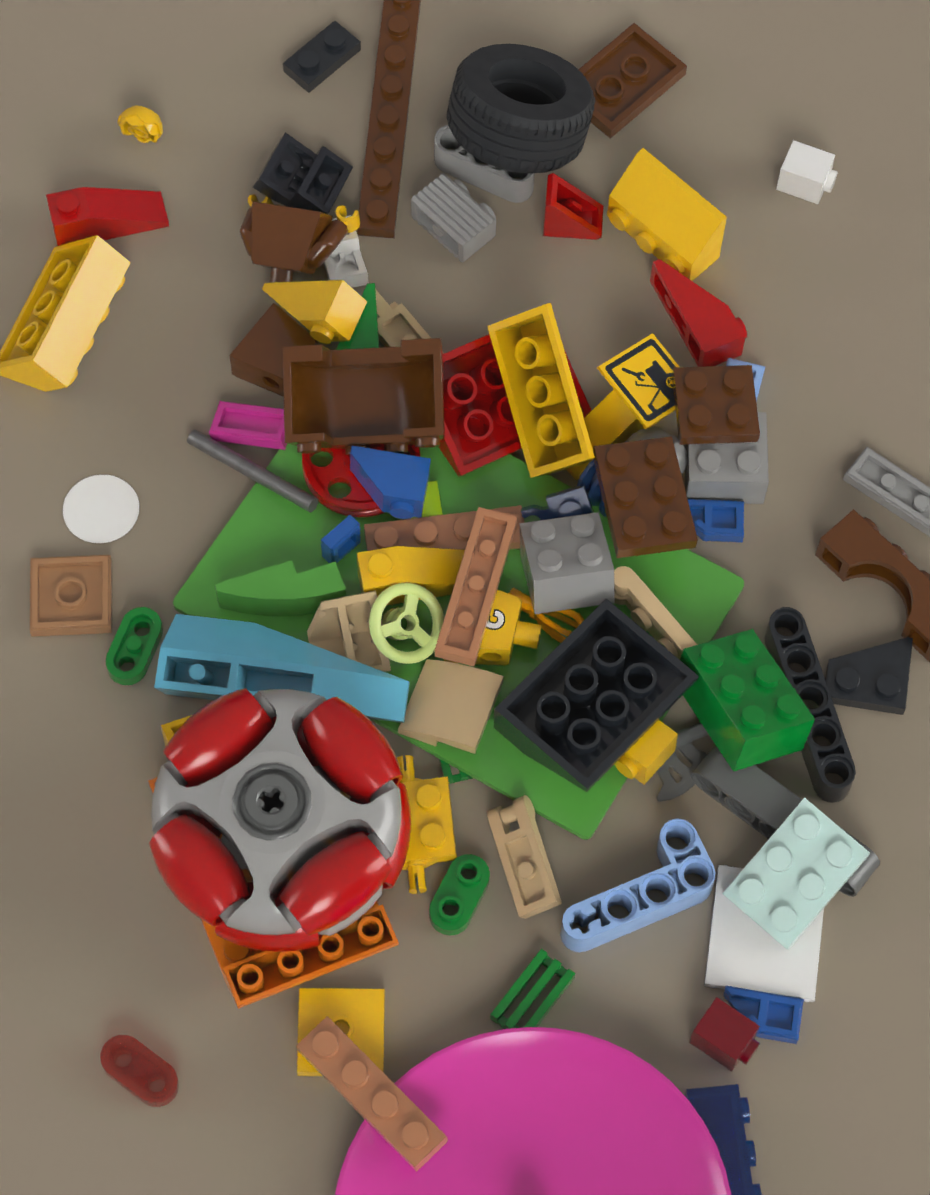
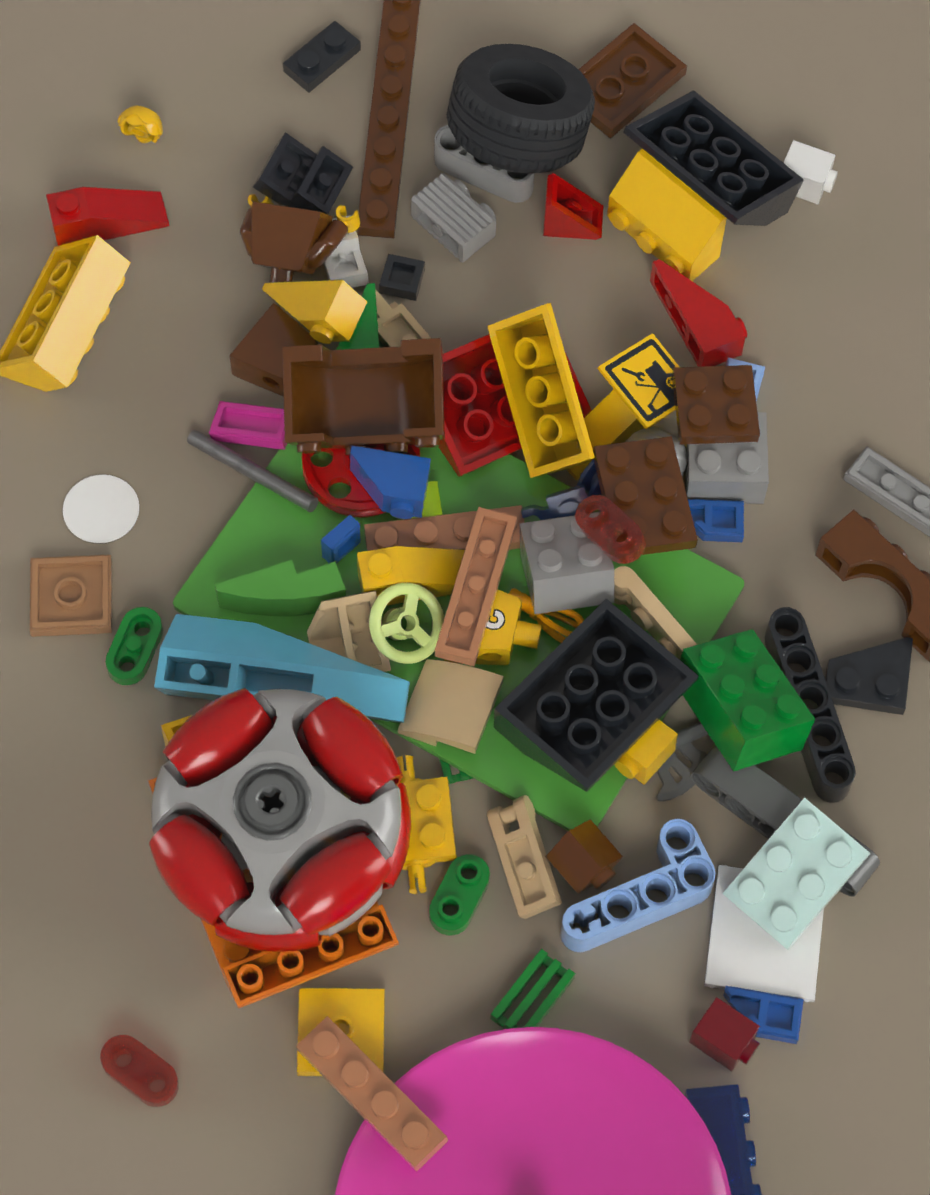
none -> black plate [379,254,425,301]
none -> reddish brown brick [545,819,623,894]
none -> clear red plate [575,495,646,564]
none -> black slope [623,90,804,226]

